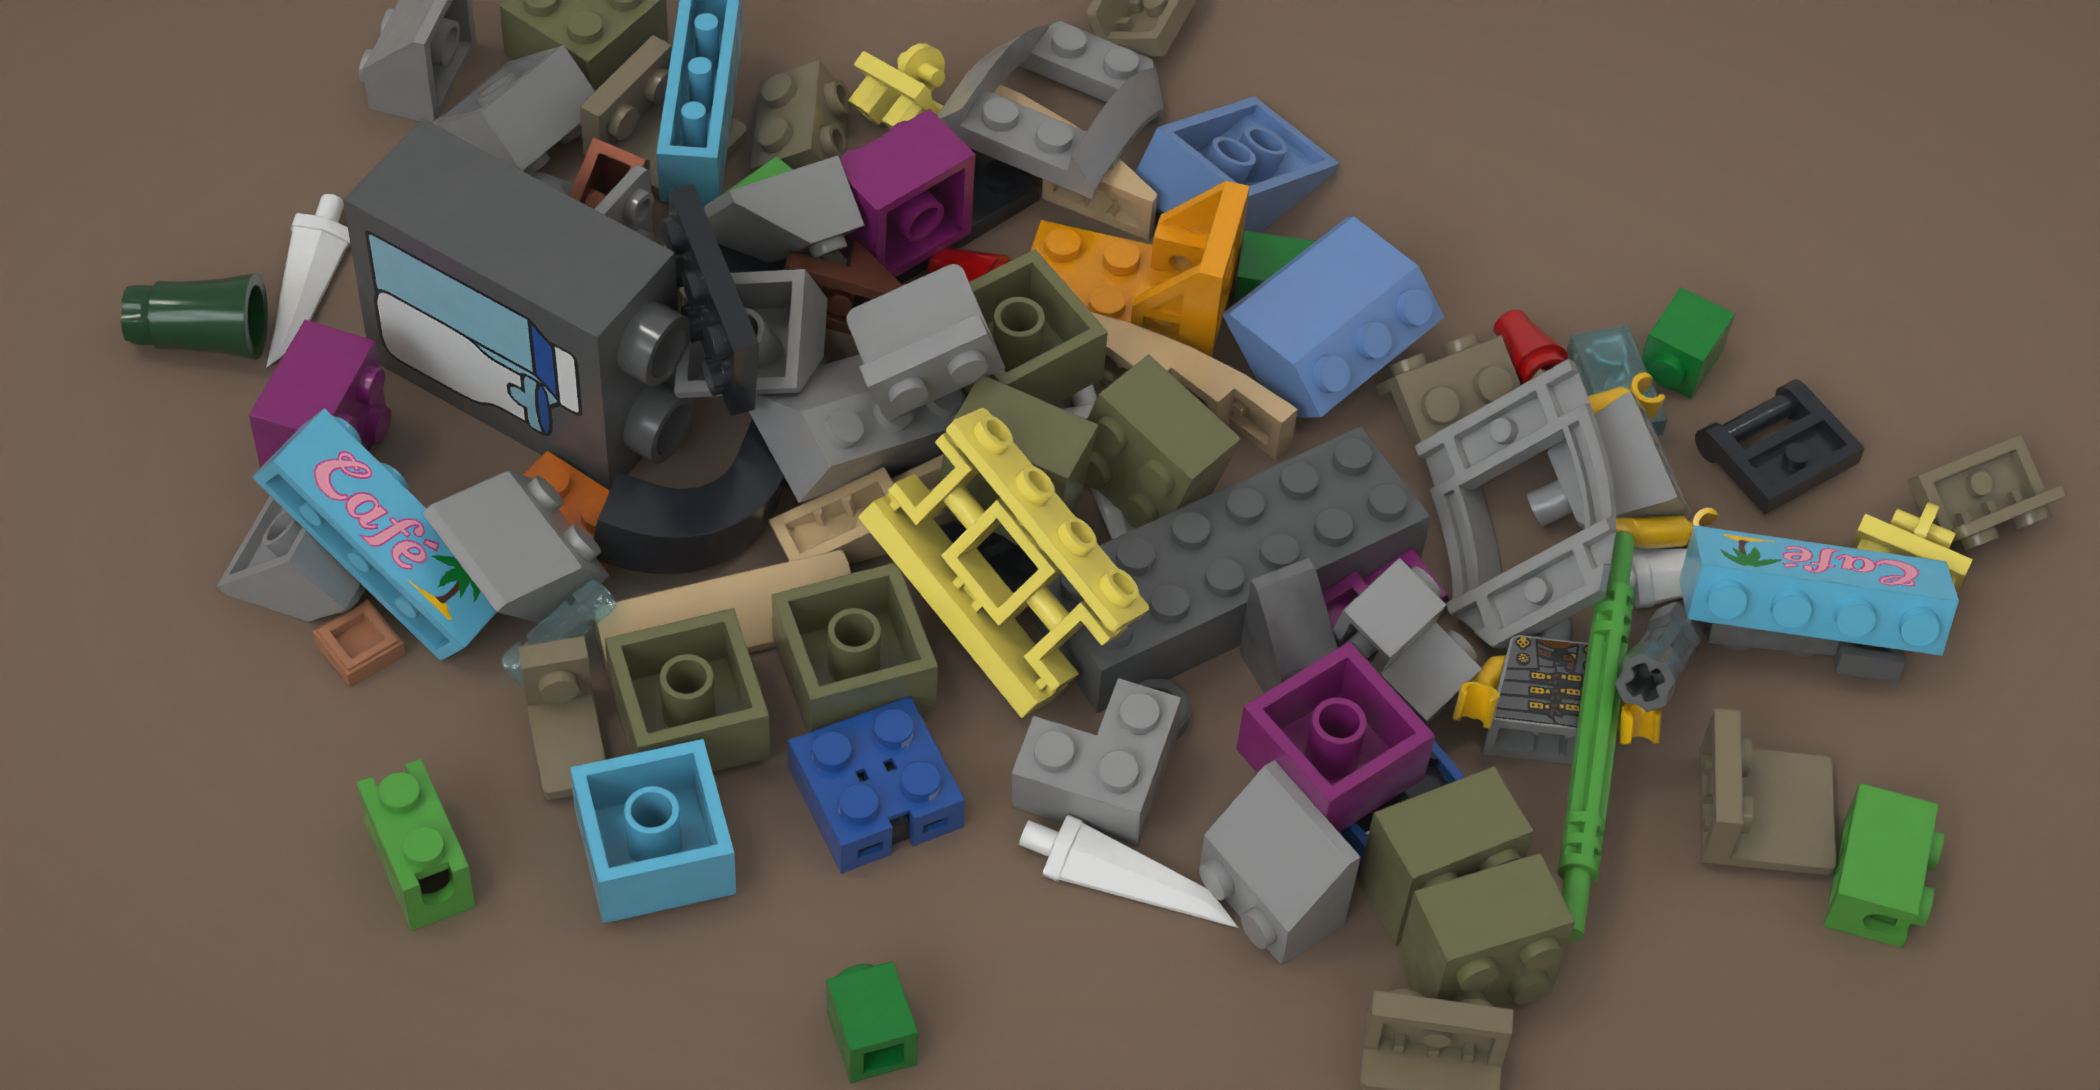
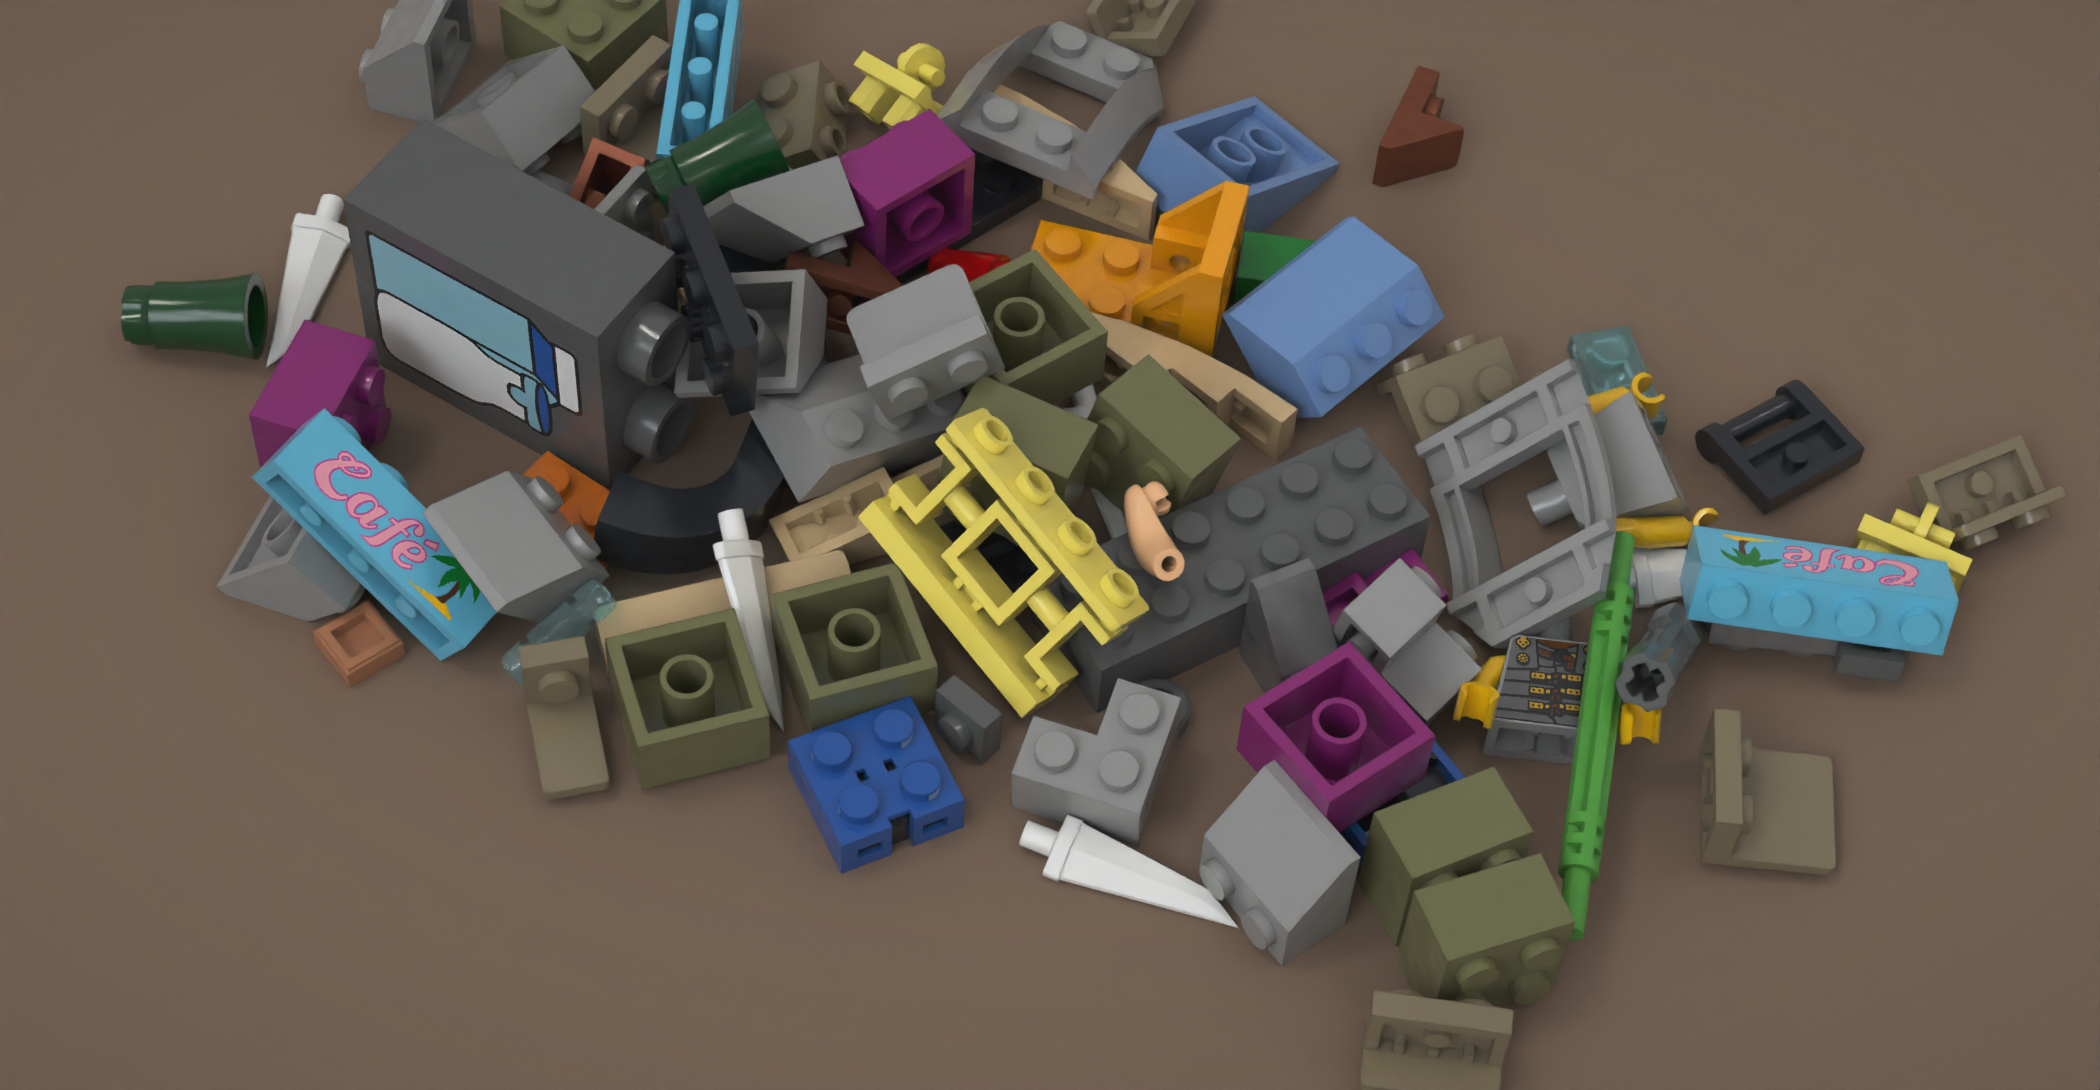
bright green brick [356,759,476,932] -> none
medium azure brick [570,739,736,923] -> none
green brick [826,961,918,1083] -> none
red cone [1493,310,1568,385] -> none
green brick [1638,287,1735,399] -> none
bright green brick [1823,783,1945,948] -> none
none -> dark green plant [645,99,790,215]
none -> white bar [713,508,784,732]
none -> dark grey plate [934,674,1002,765]
none -> light nougat arm [1124,481,1185,581]
none -> copper slope [1372,65,1464,187]

